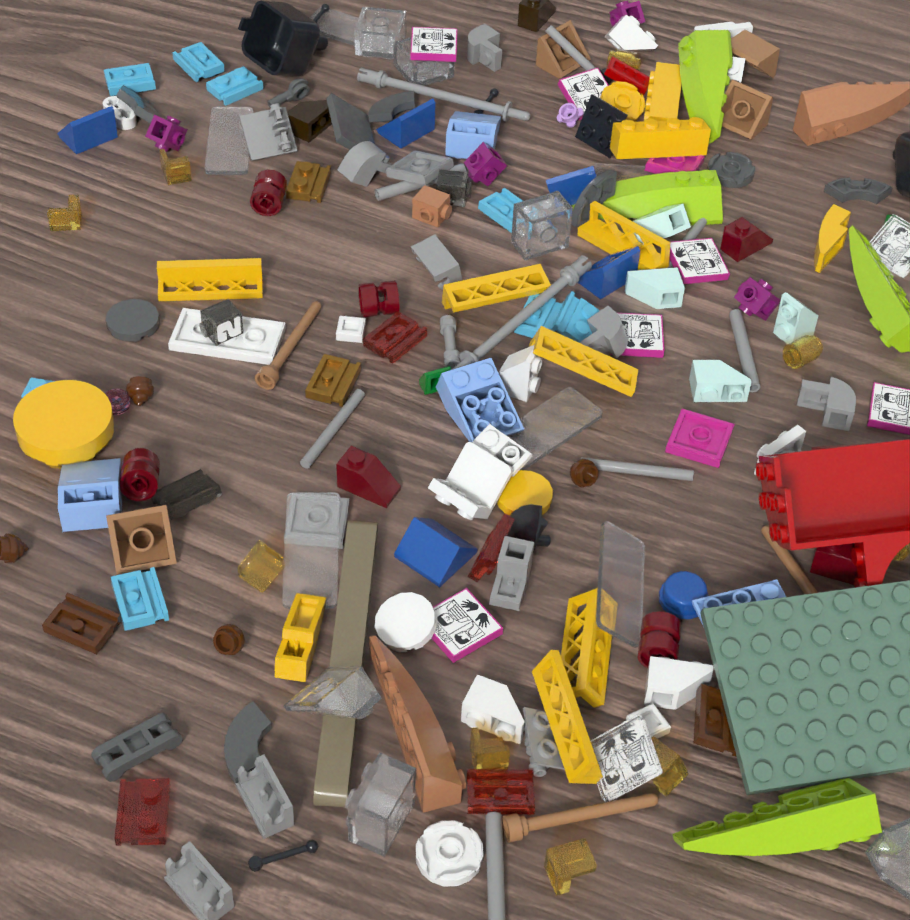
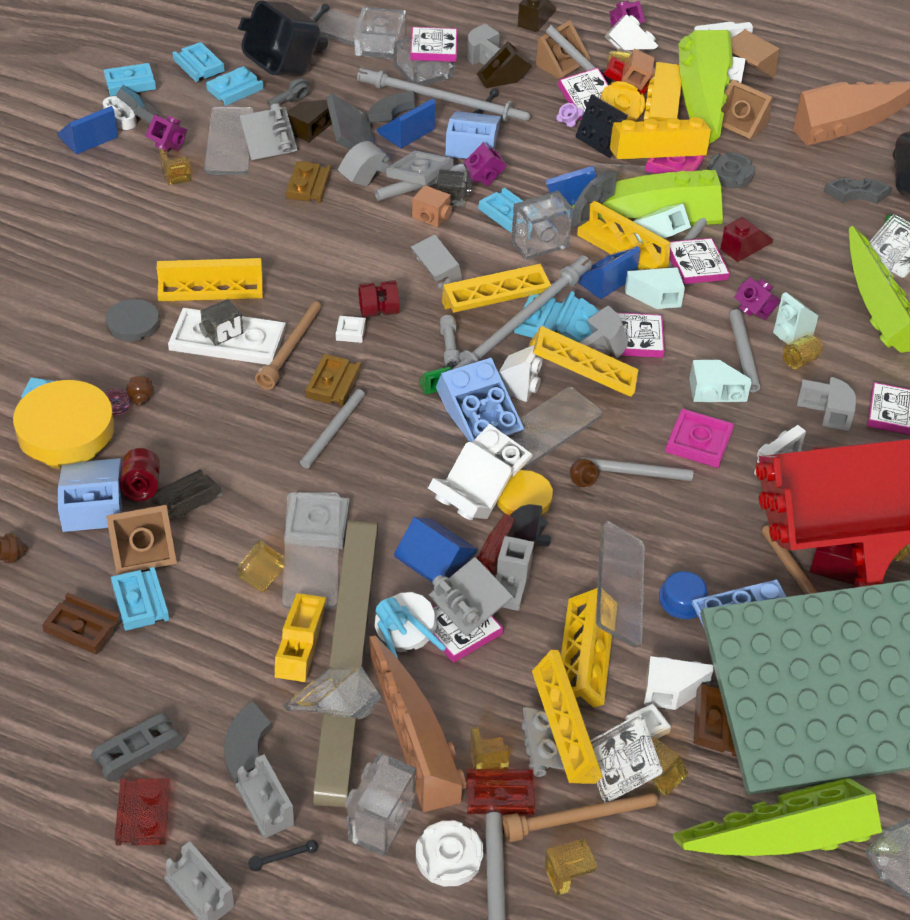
clear yellow panel [47,194,82,231] -> none
reddish brown plate [213,624,245,655] -> none
dark red wheel [250,169,287,216] -> none
dark red slope [336,446,401,508] -> none
clear red plate [363,311,427,364] -> none
white slope [461,674,525,744] -> none
dark red wheel [637,611,682,668] -> none
yellow slope [814,204,851,273] -> none
none -> medium azure plant [375,597,446,659]
none -> light grey hinge [428,557,513,636]
none -> dark brown slope [476,41,532,88]
none -> nougat brick [621,48,655,90]

